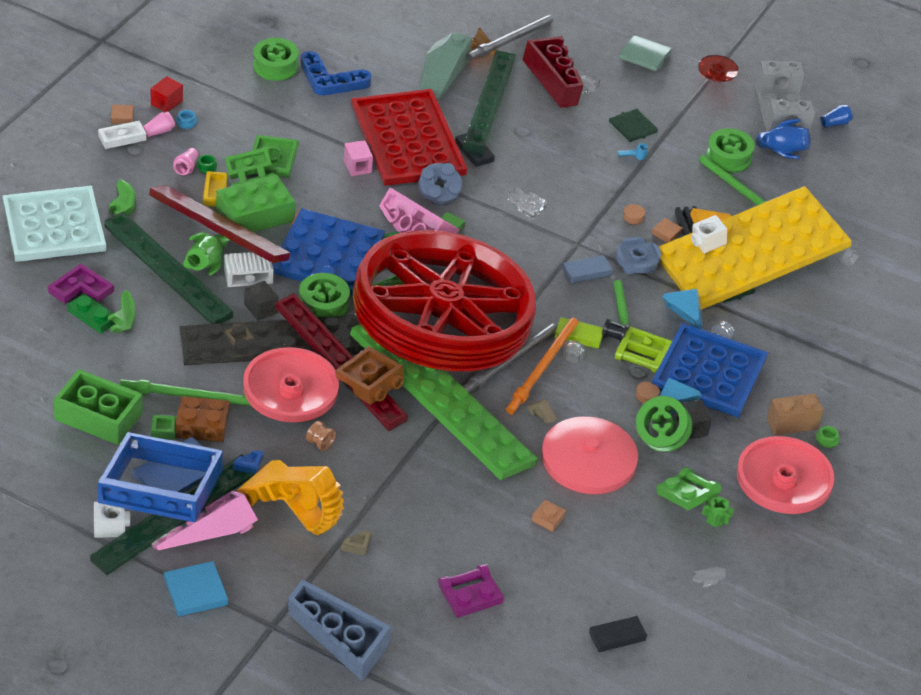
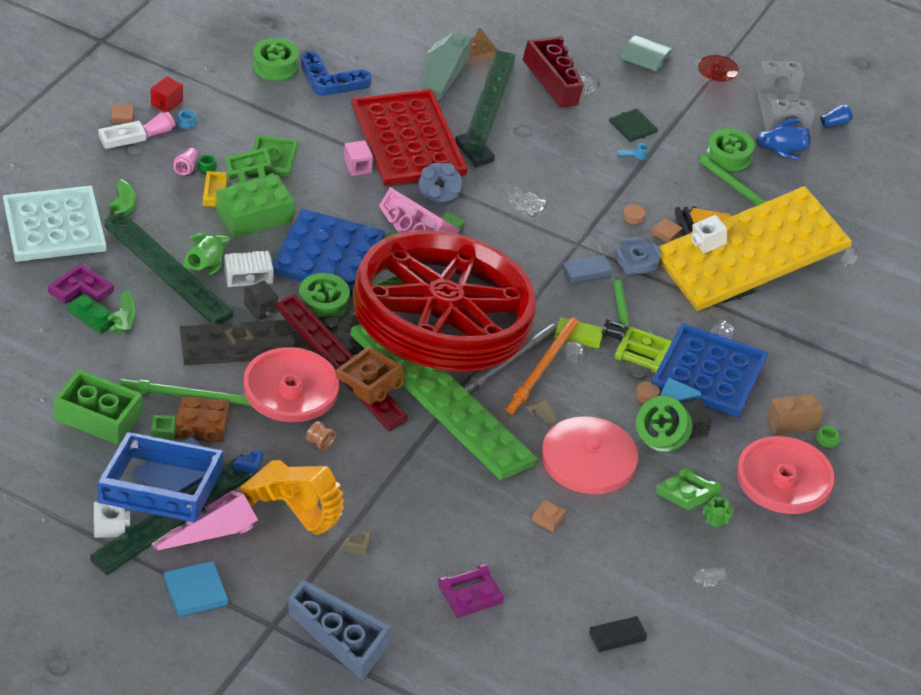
dark red tile [149,185,290,263] -> none
flat silver bar [466,15,553,61] -> none
dark azure slope [662,289,703,329] -> none

